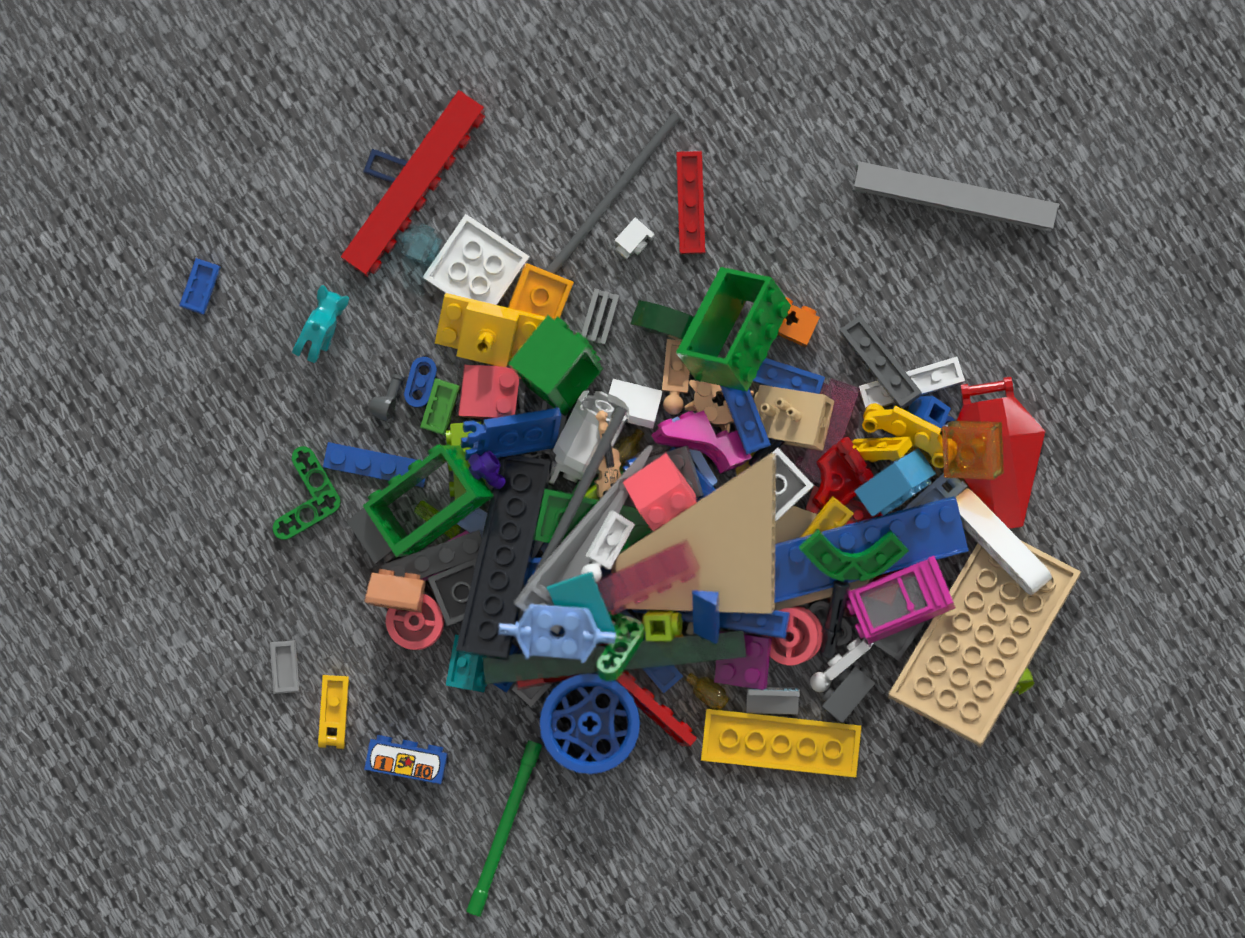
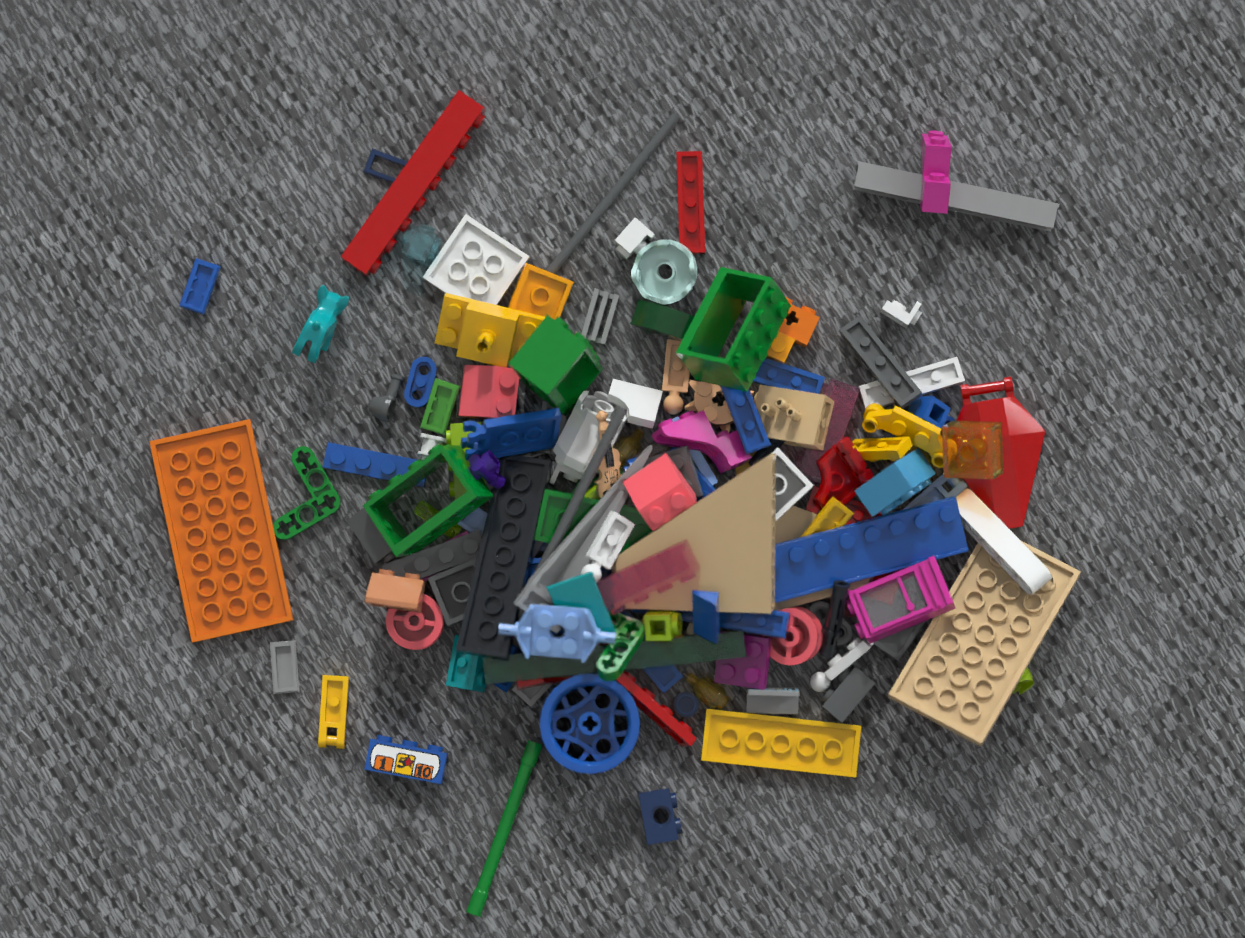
green plate [799,529,909,581] -> none
none -> orange plate [149,419,294,643]
none -> white brick [417,433,447,460]
none -> light aqua plate [631,239,697,305]
none -> dark blue brick [638,788,682,845]
none -> dark blue plate [673,692,699,718]
none -> light orange brick [766,332,795,364]
none -> white bracket [880,300,922,328]
none -> dark pink arch [920,131,952,214]

